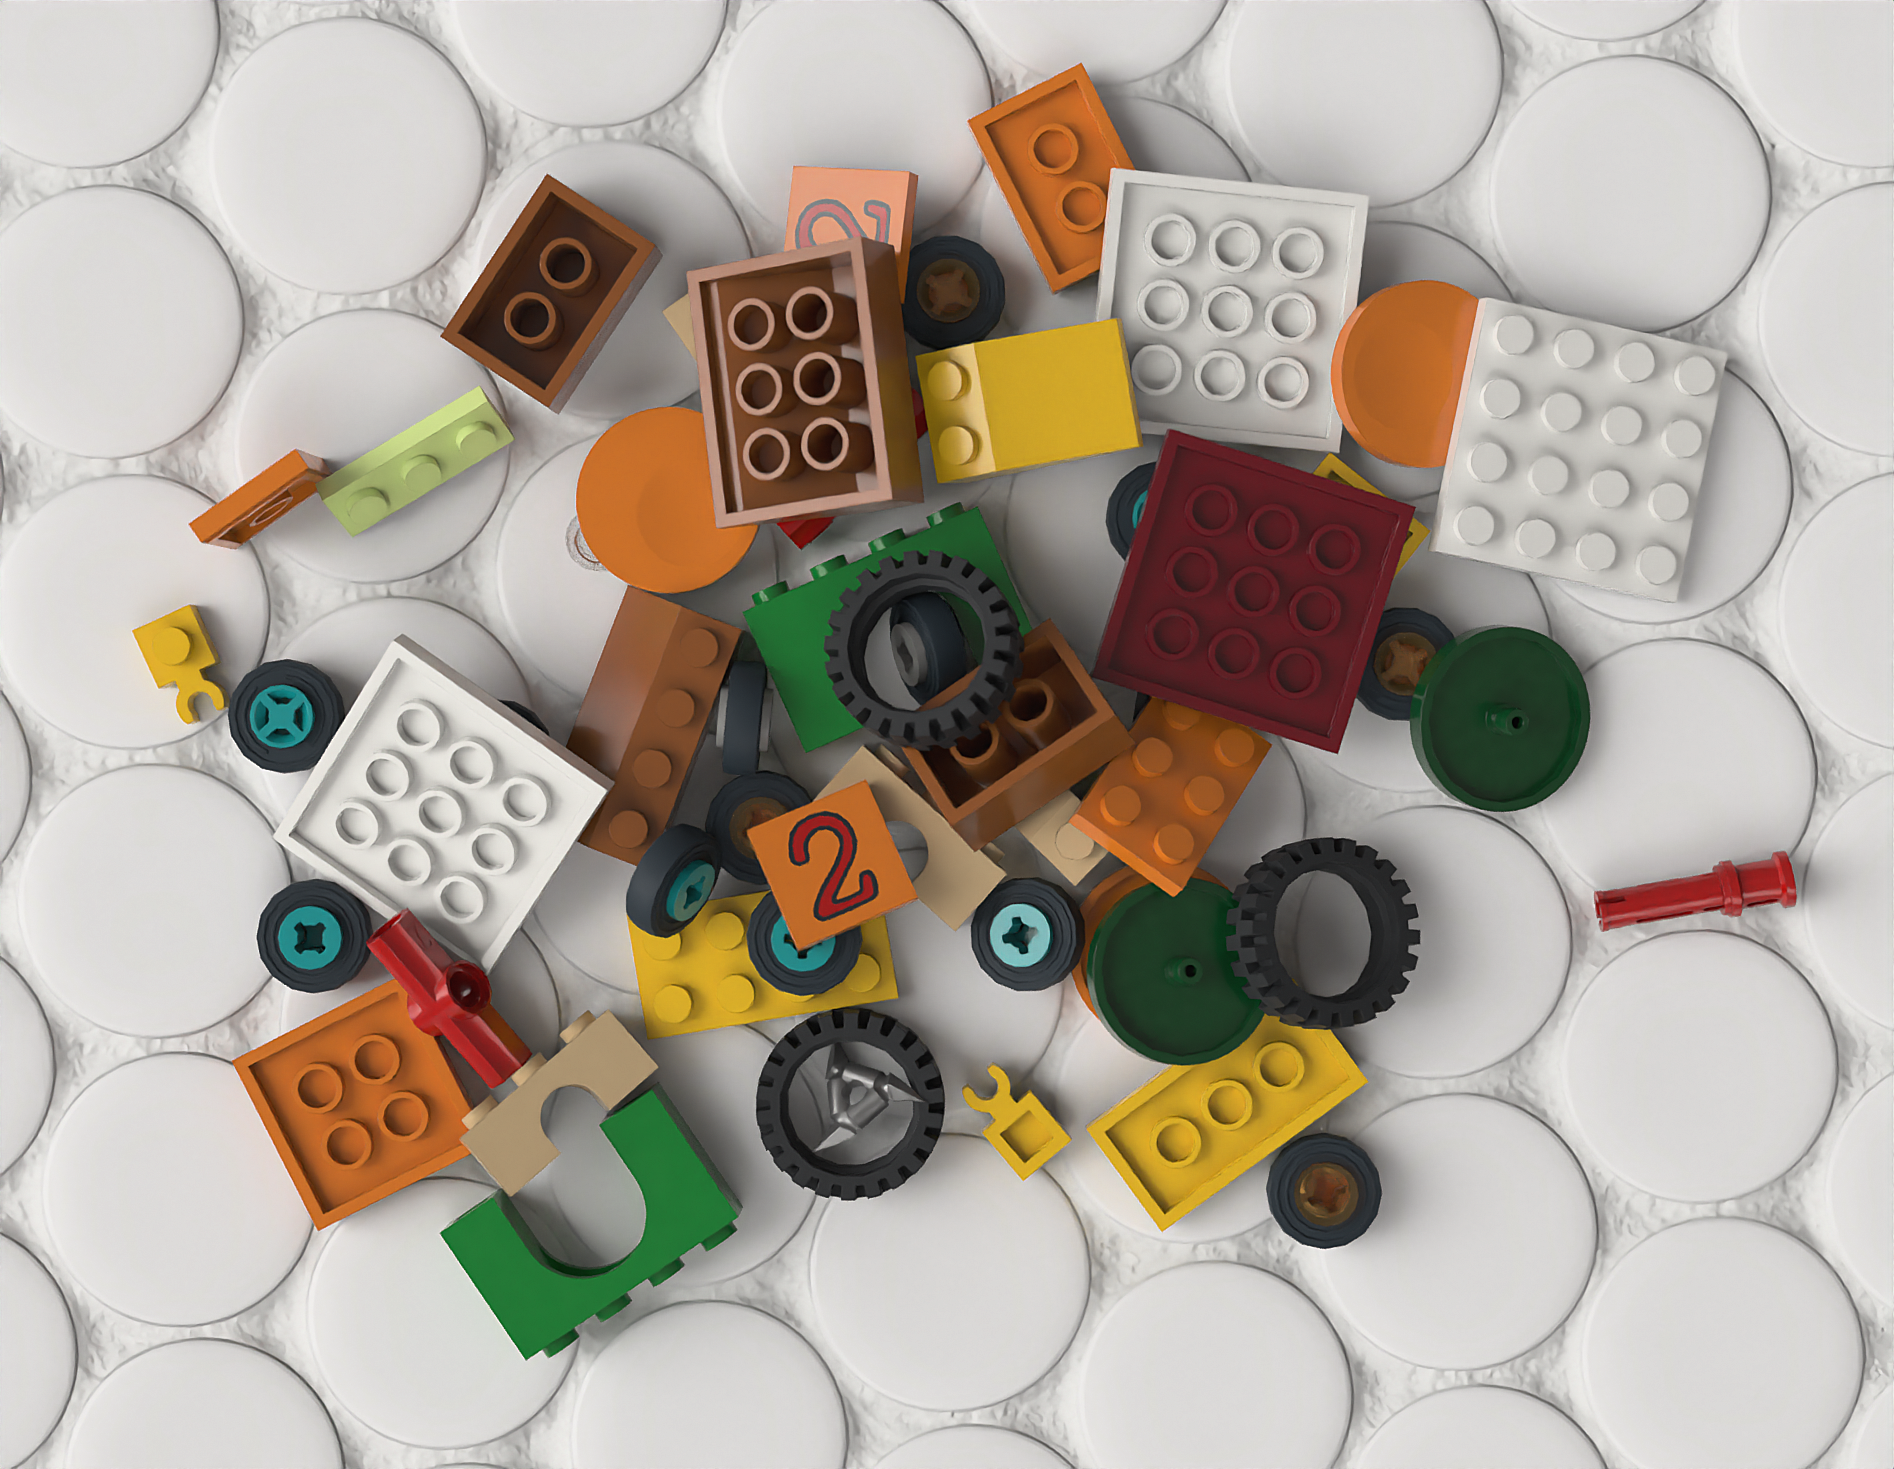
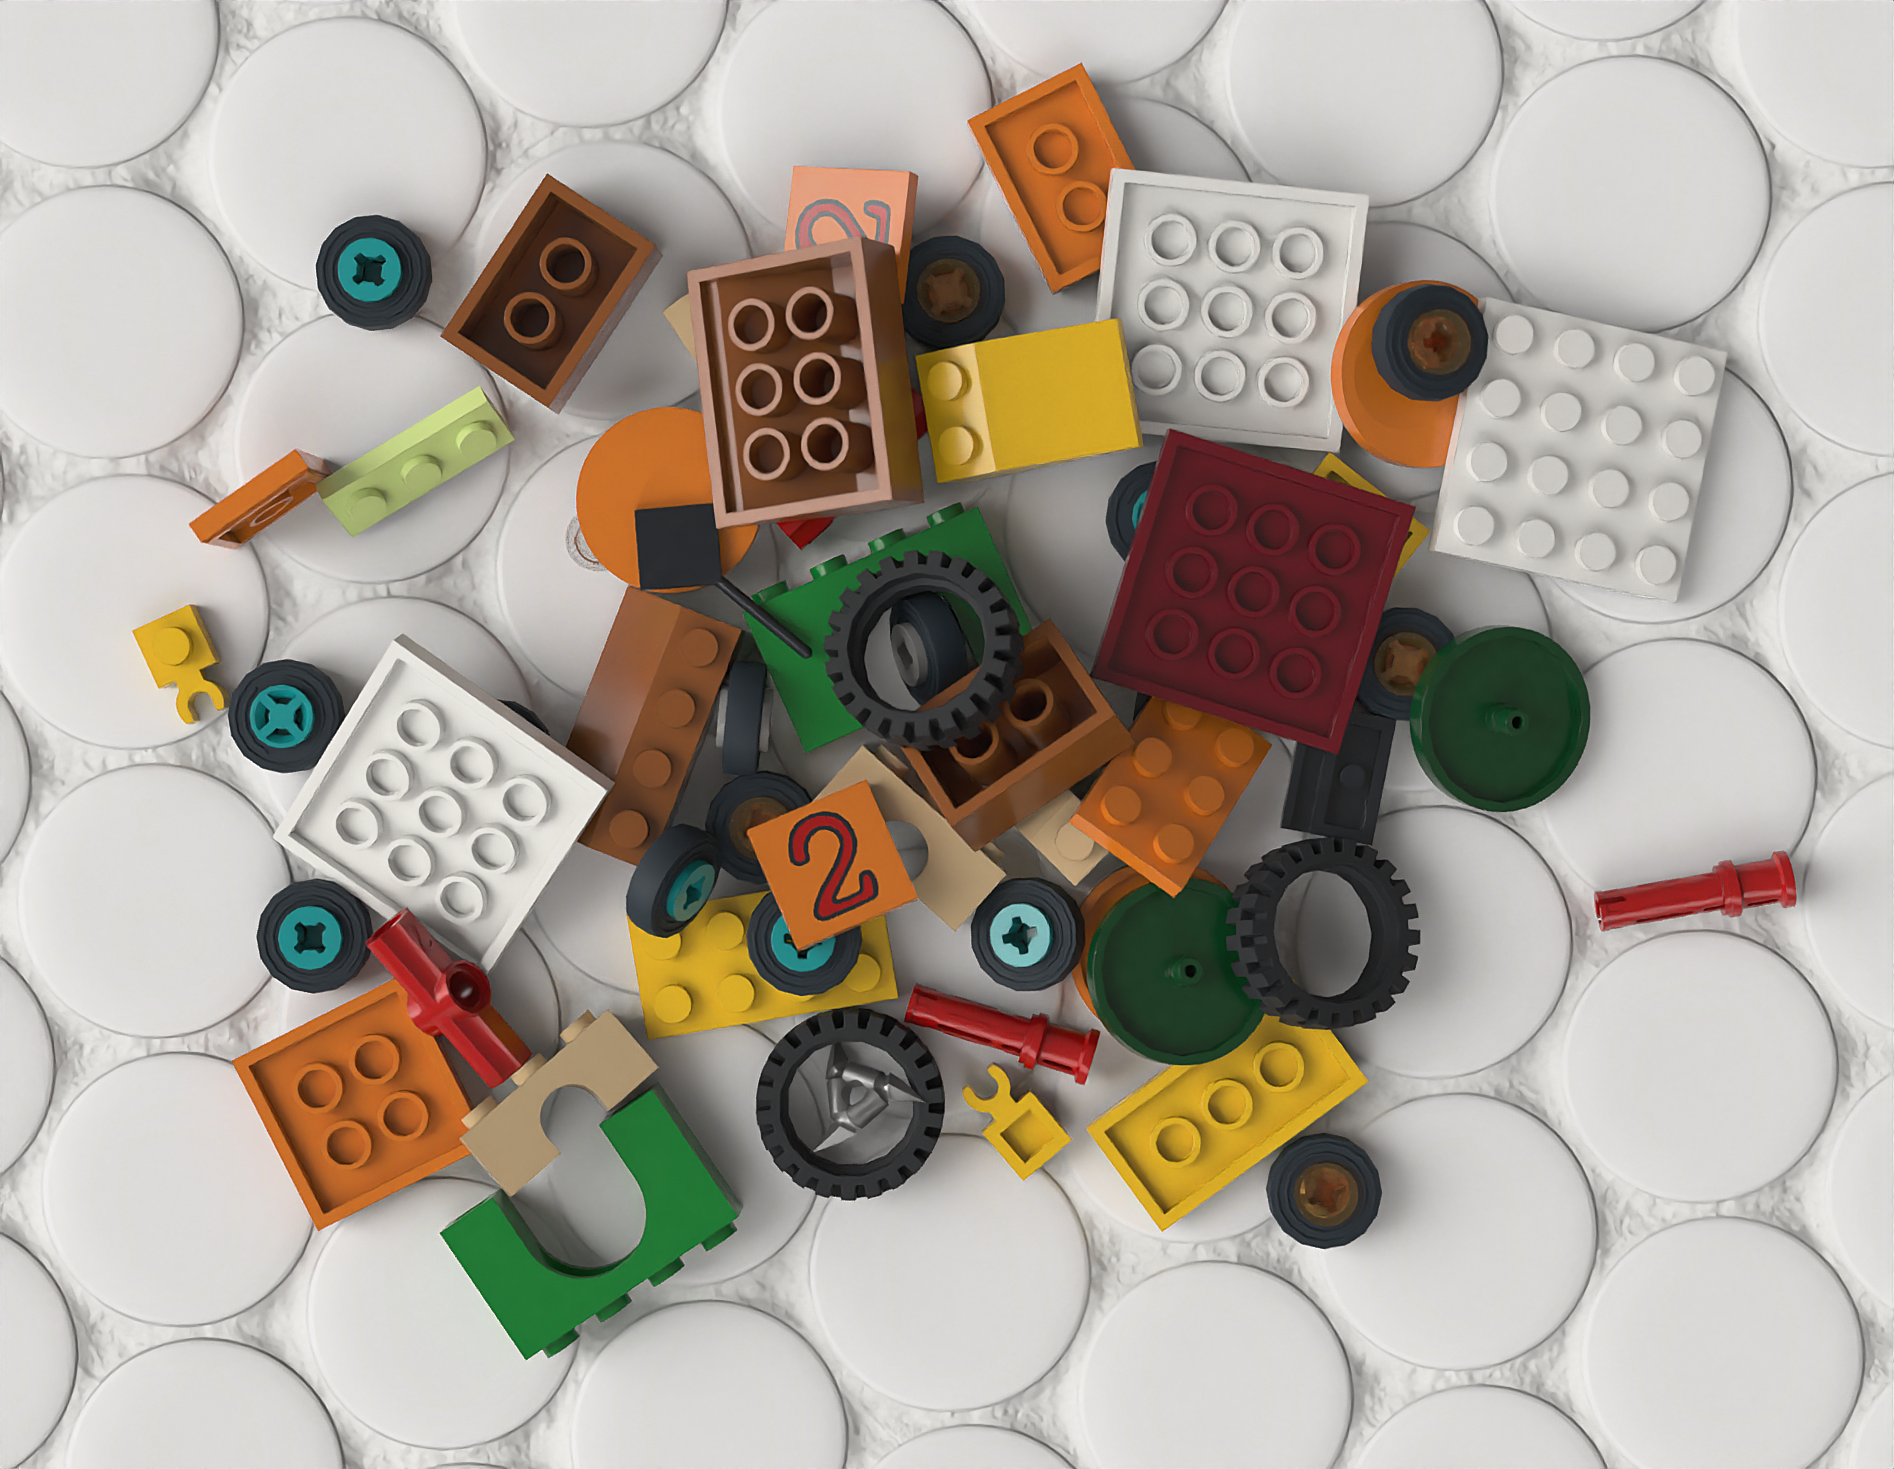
none -> black wheel [315,215,432,331]
none -> black piece [634,503,813,659]
none -> red pin [904,983,1101,1086]
none -> black plate [1279,711,1397,846]
none -> black wheel [1371,284,1488,401]

